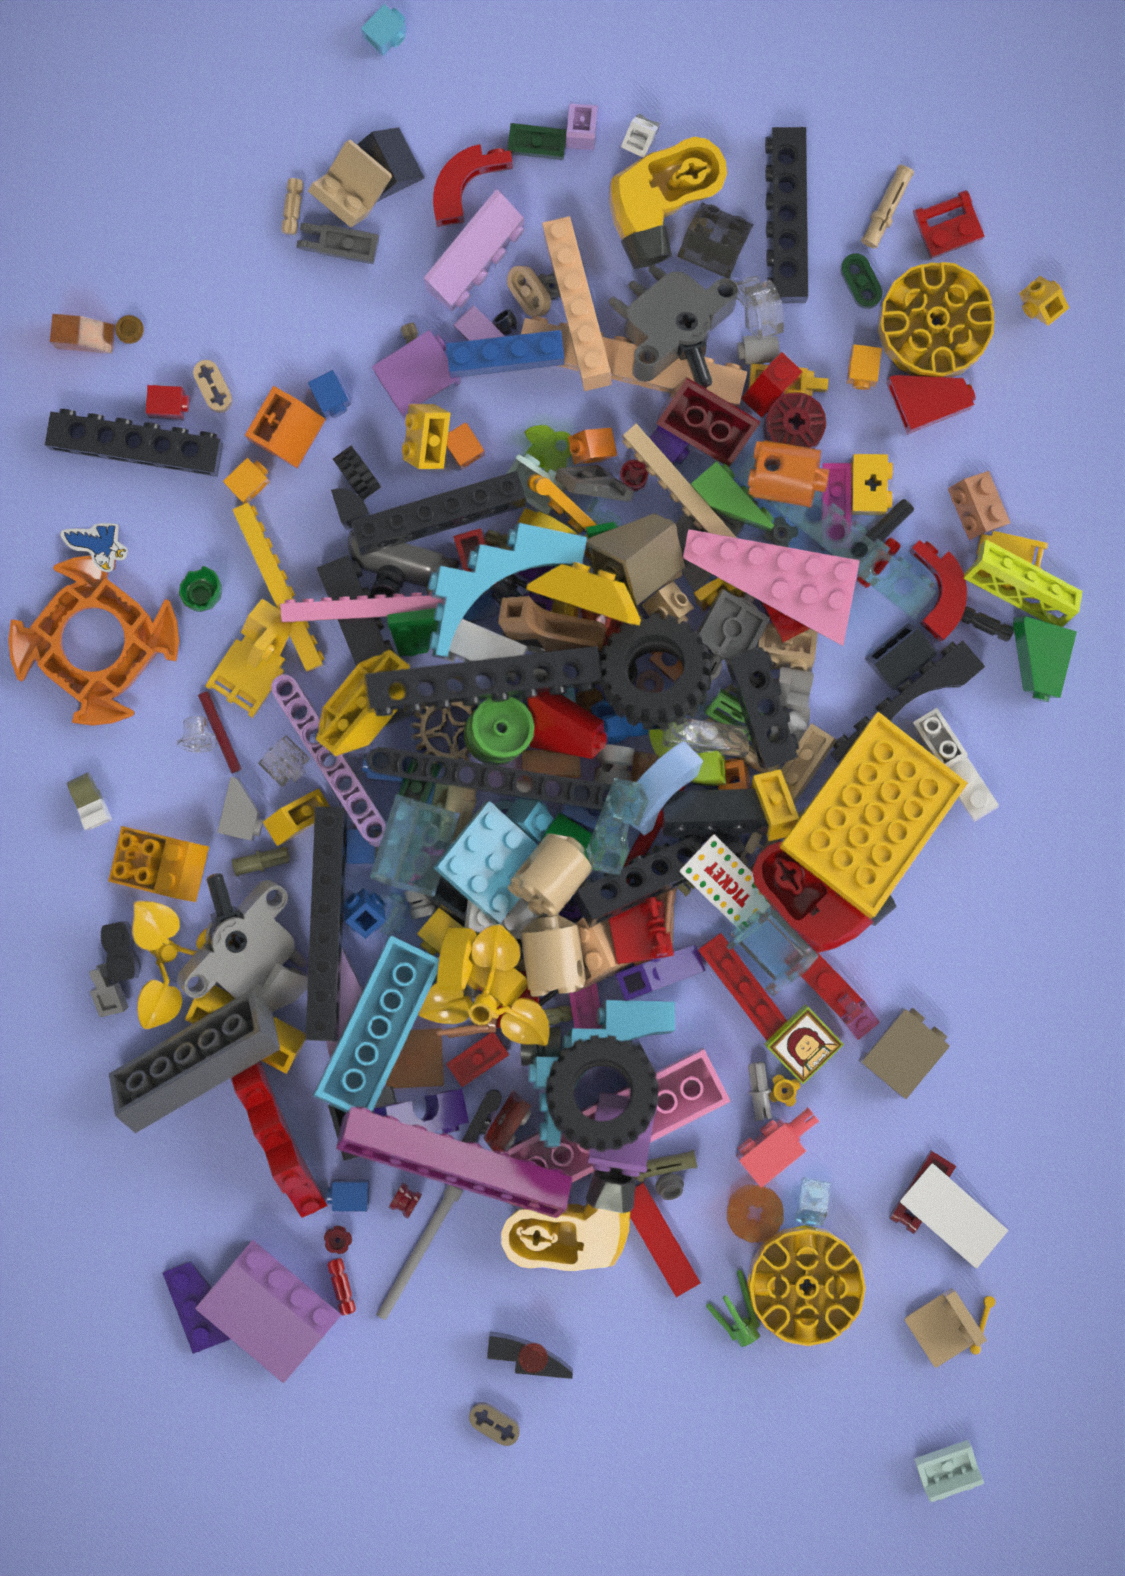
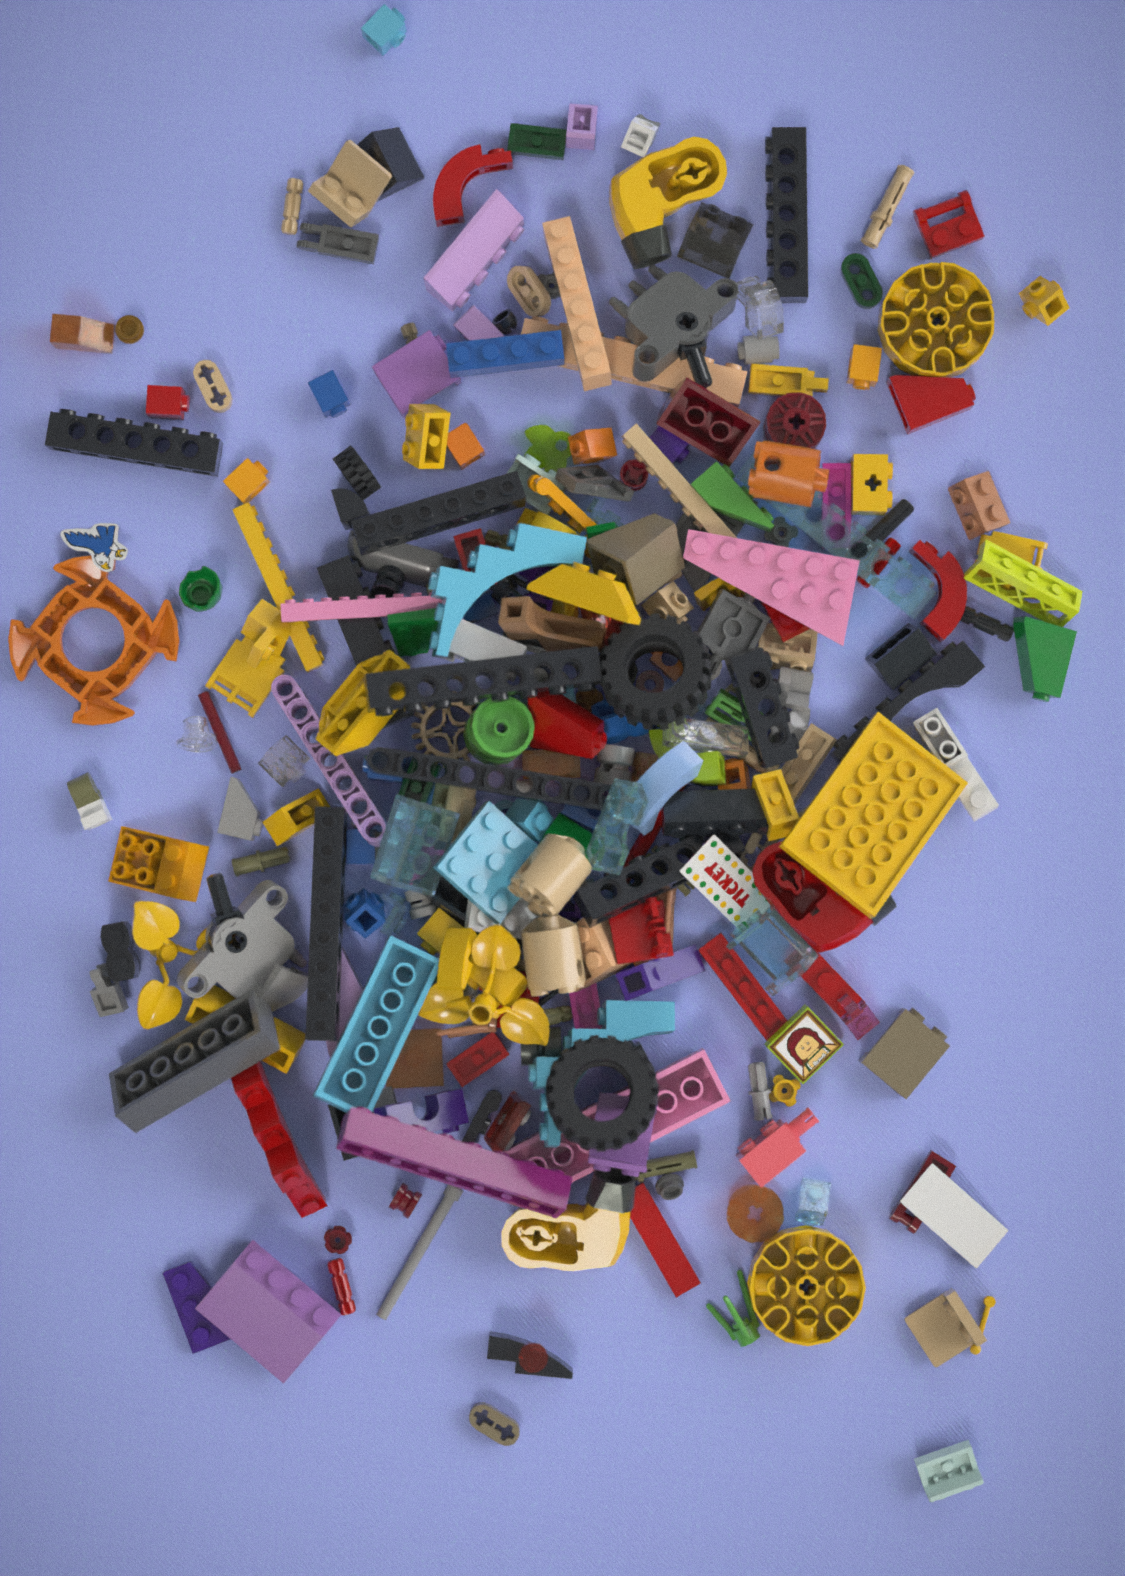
orange slope [245,386,326,469] -> none
blue brick [327,1179,369,1212] -> none
red slope [741,352,803,418] -> none

